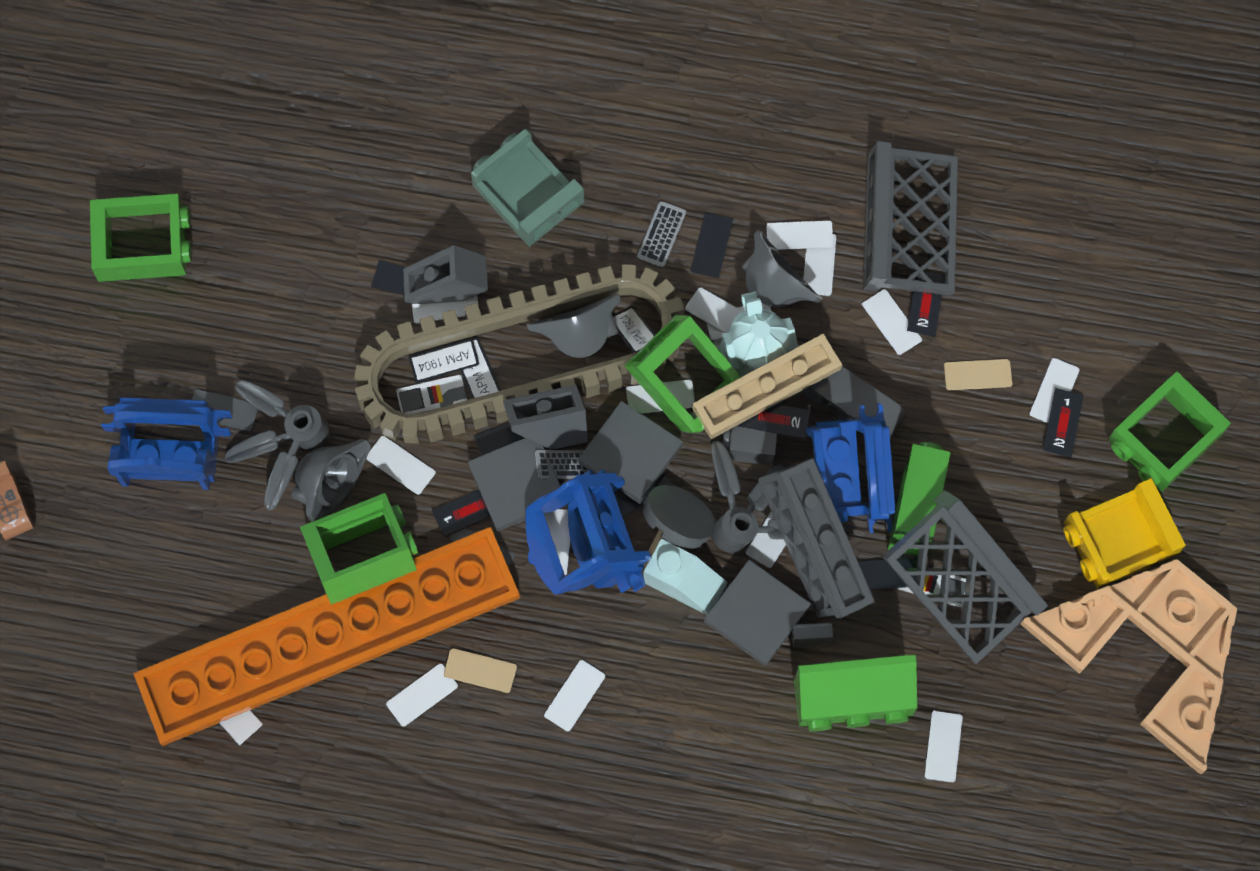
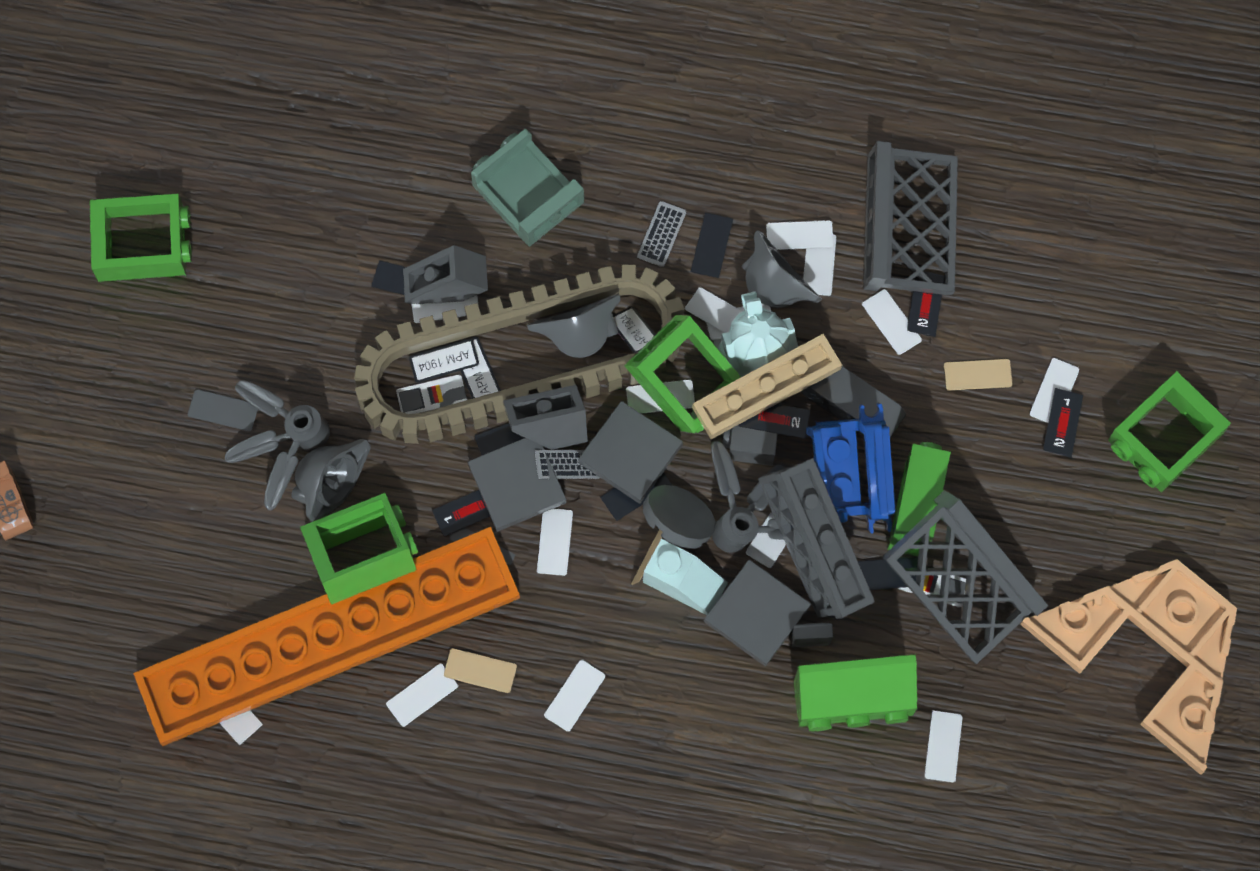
blue animal [101,398,233,490] -> none
white sticker [366,436,435,495] -> none
blue animal [526,469,652,595] -> none
yellow panel [1063,478,1186,589] -> none

